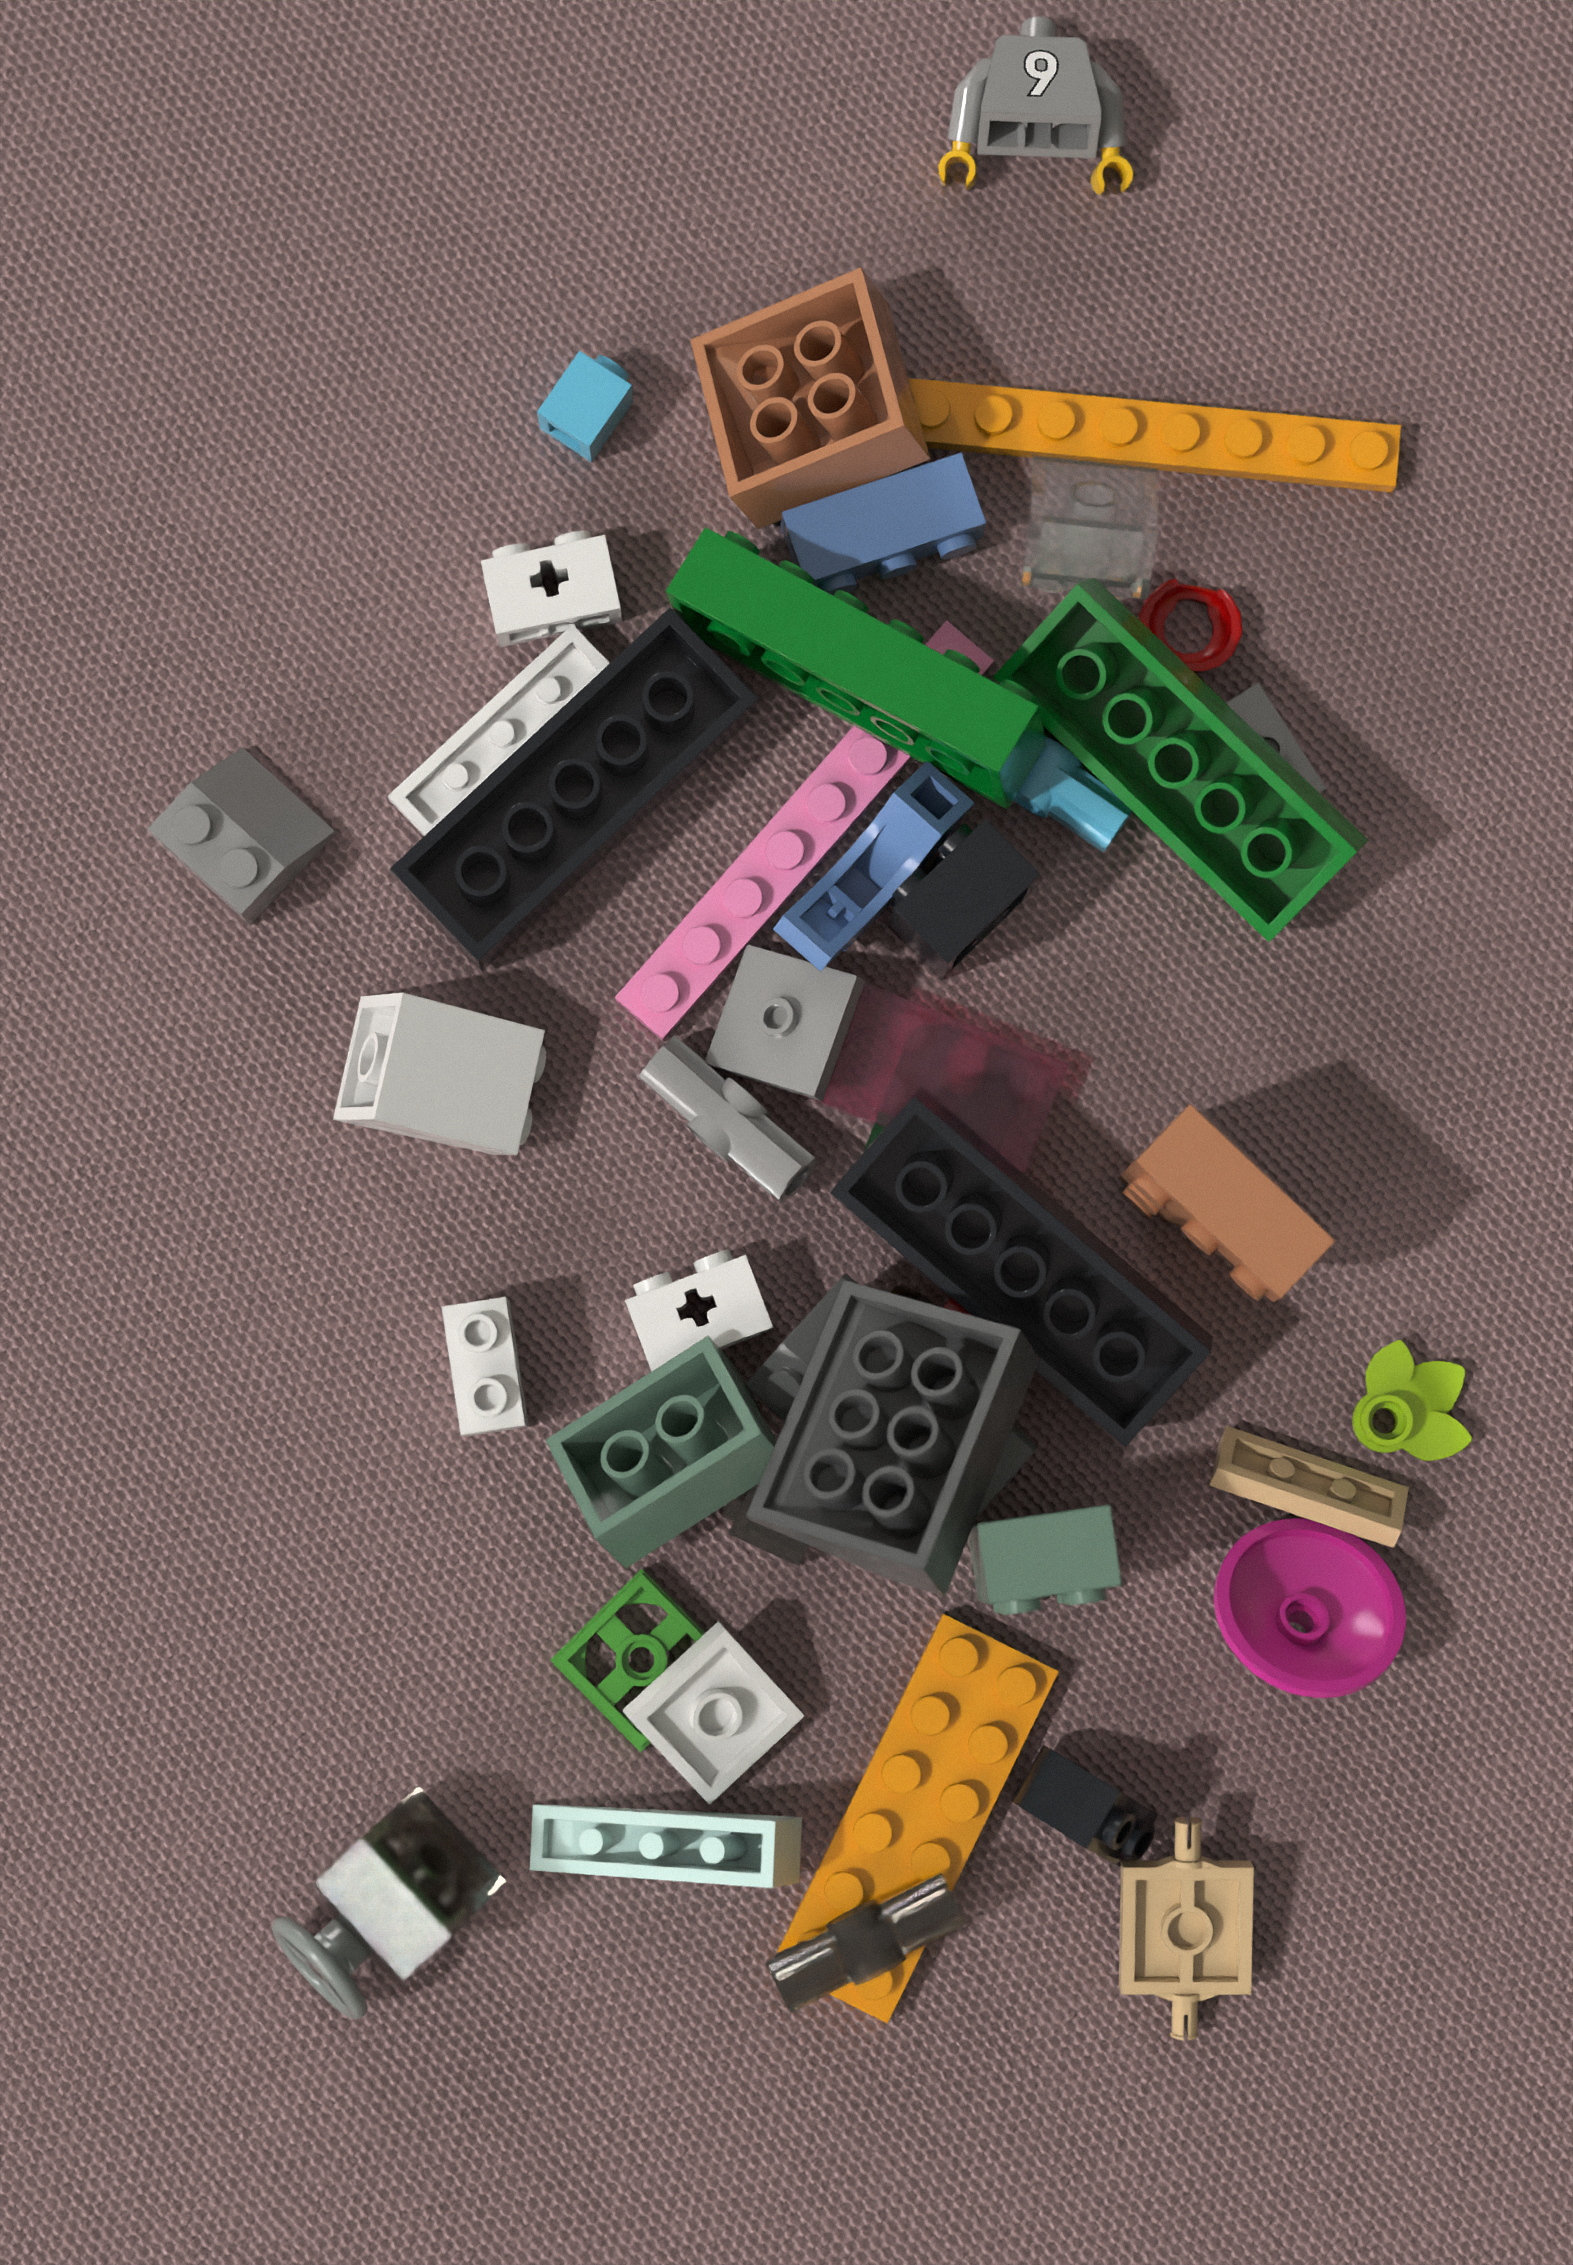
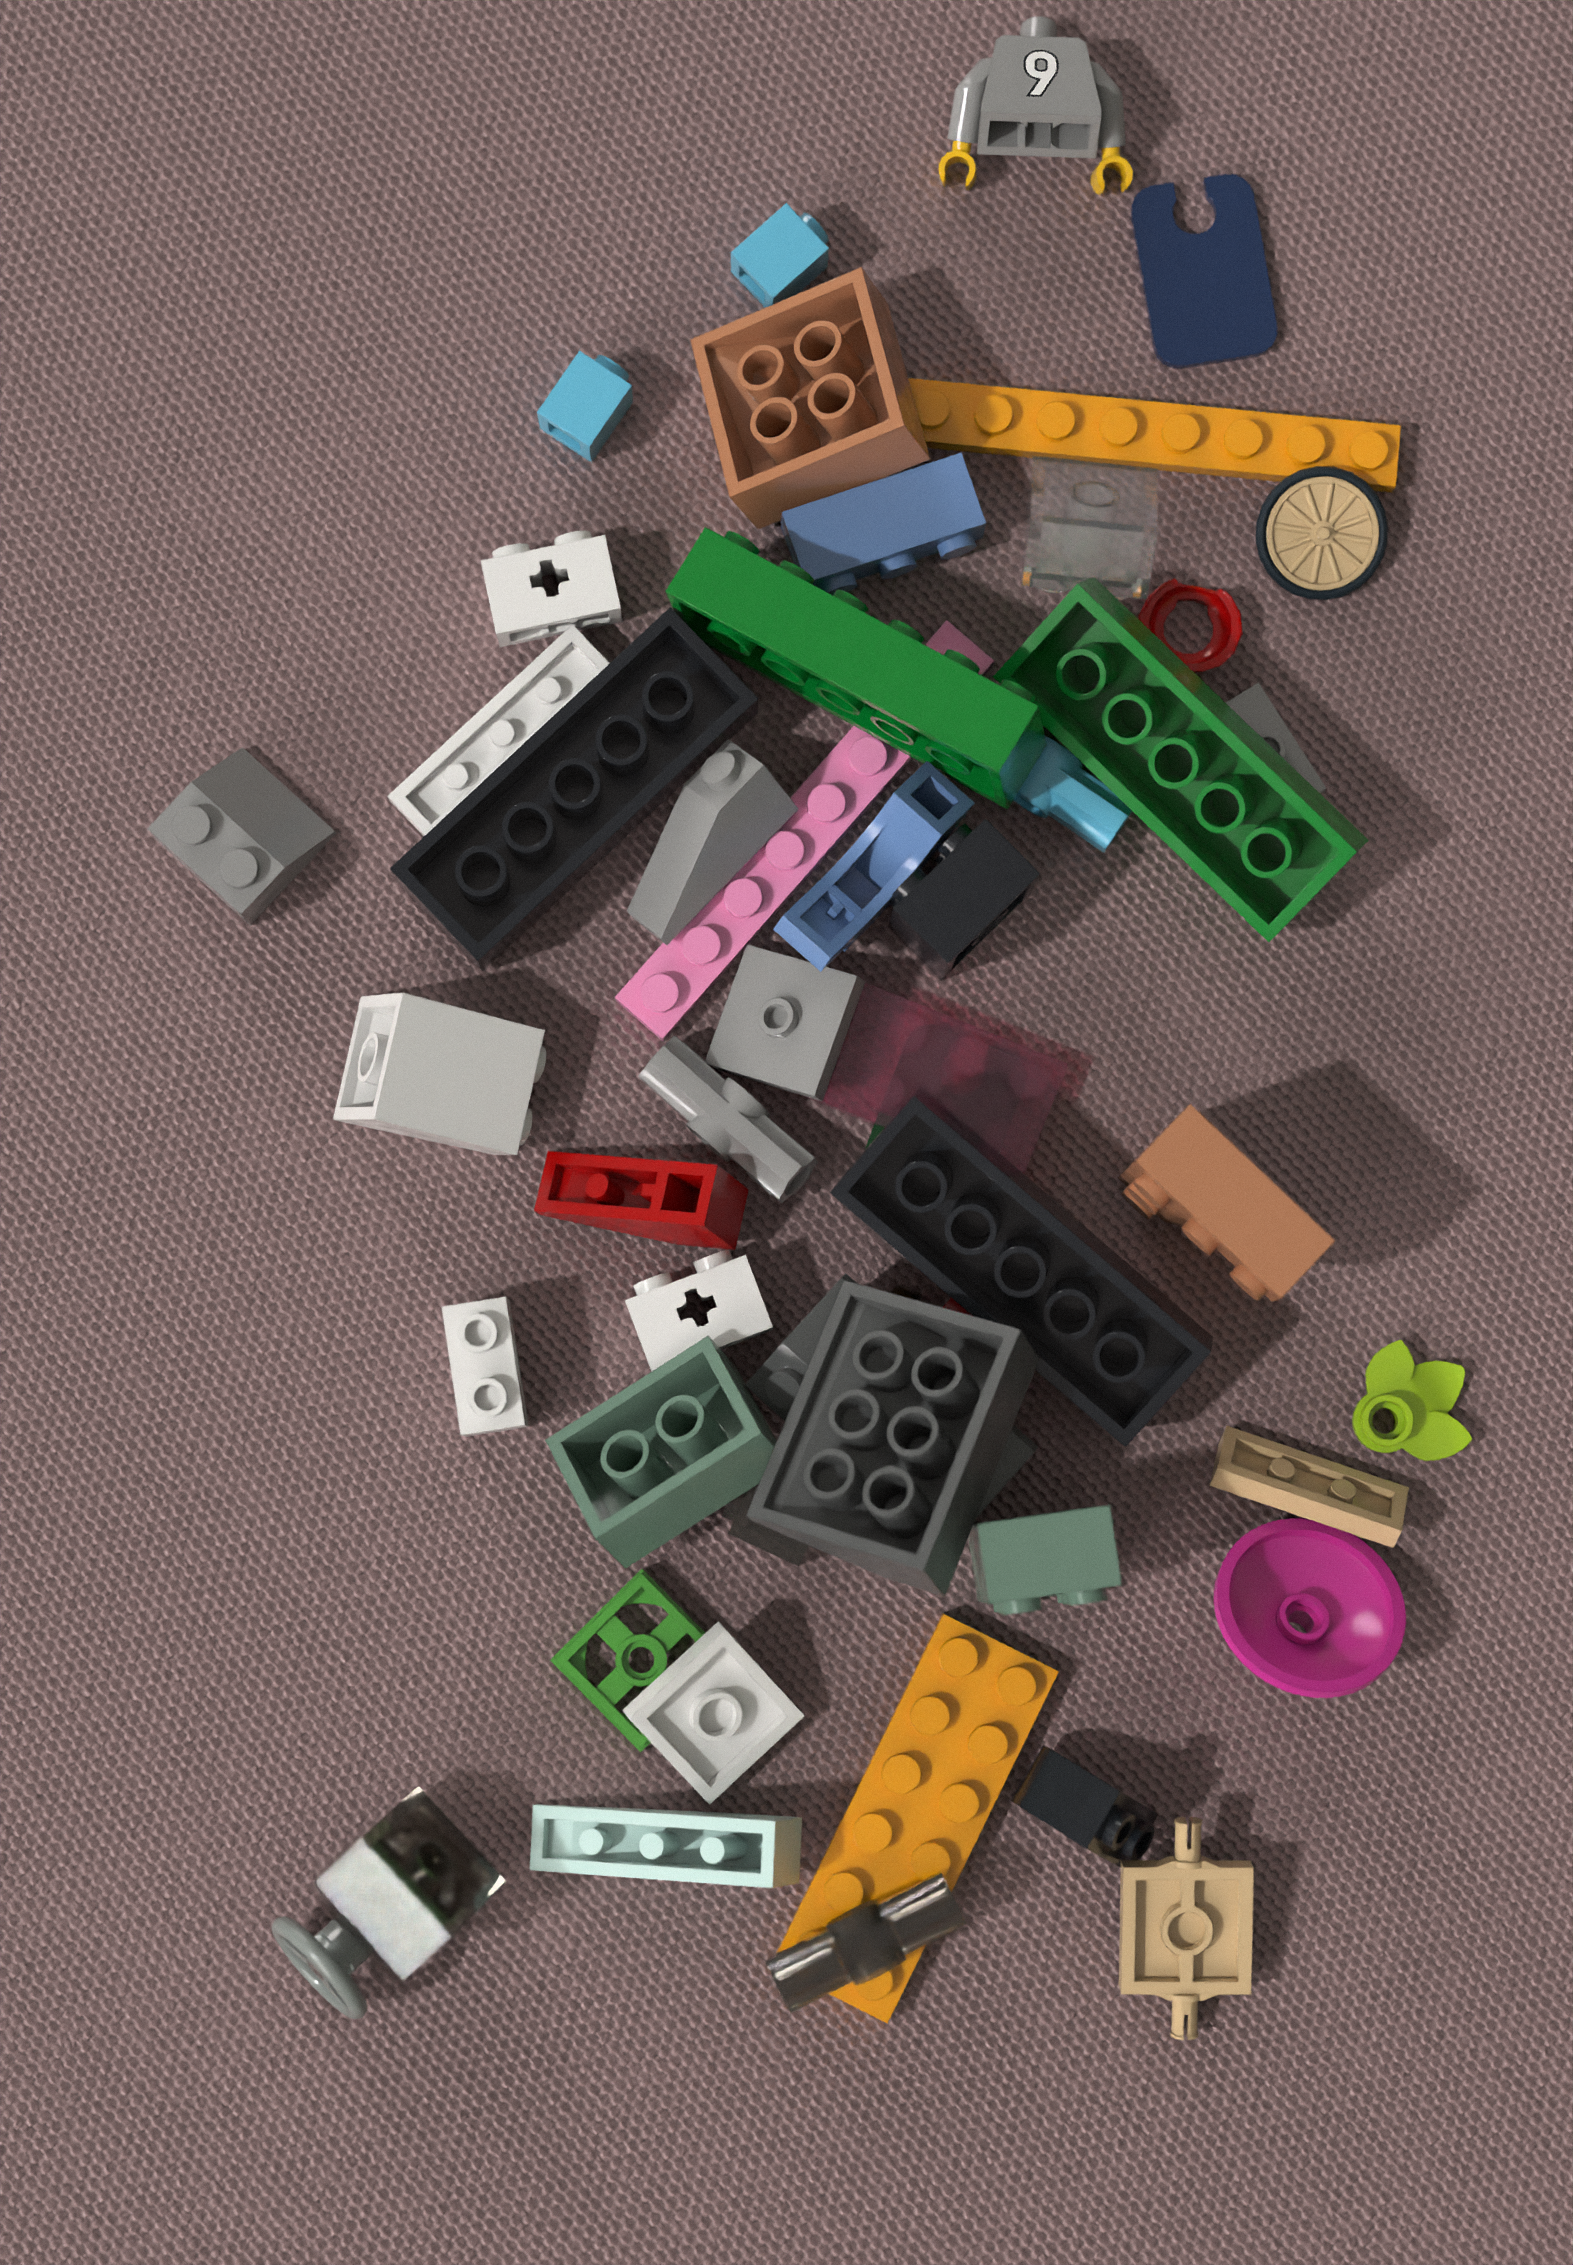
none -> red slope [534,1151,749,1250]
none -> light grey slope [627,739,798,945]
none -> medium azure brick [731,203,829,308]
none -> dark blue piece [1131,174,1277,369]
none -> tan wheel [1255,466,1388,600]

